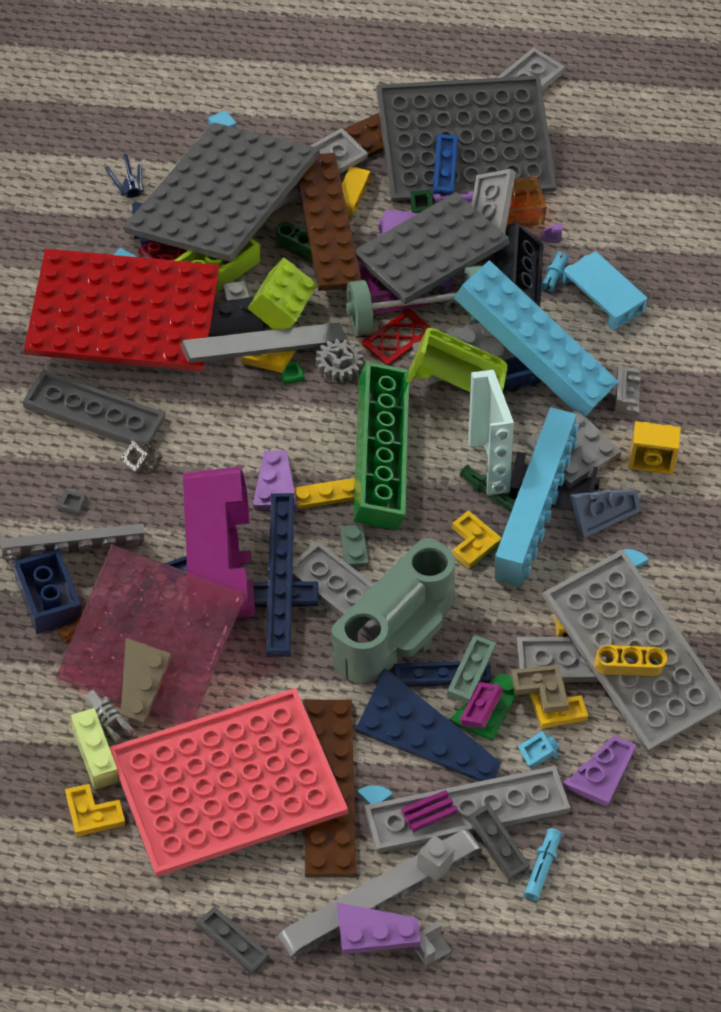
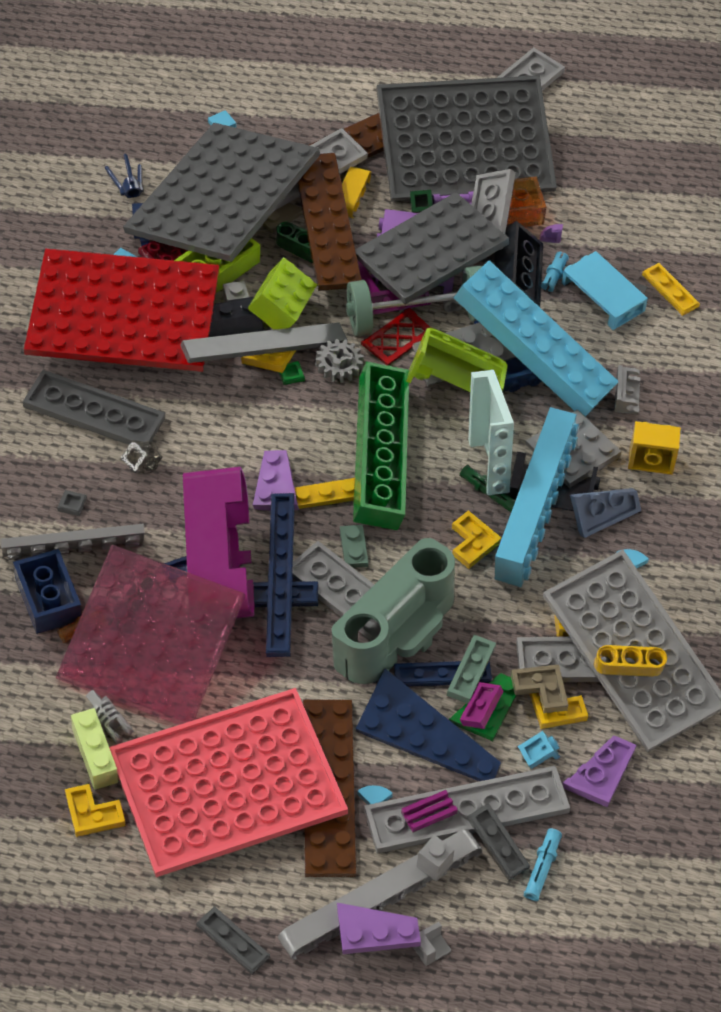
dark tan wing [121,638,172,724] -> none
blue tile [432,134,458,195] -> none
none -> yellow tile [642,263,700,316]

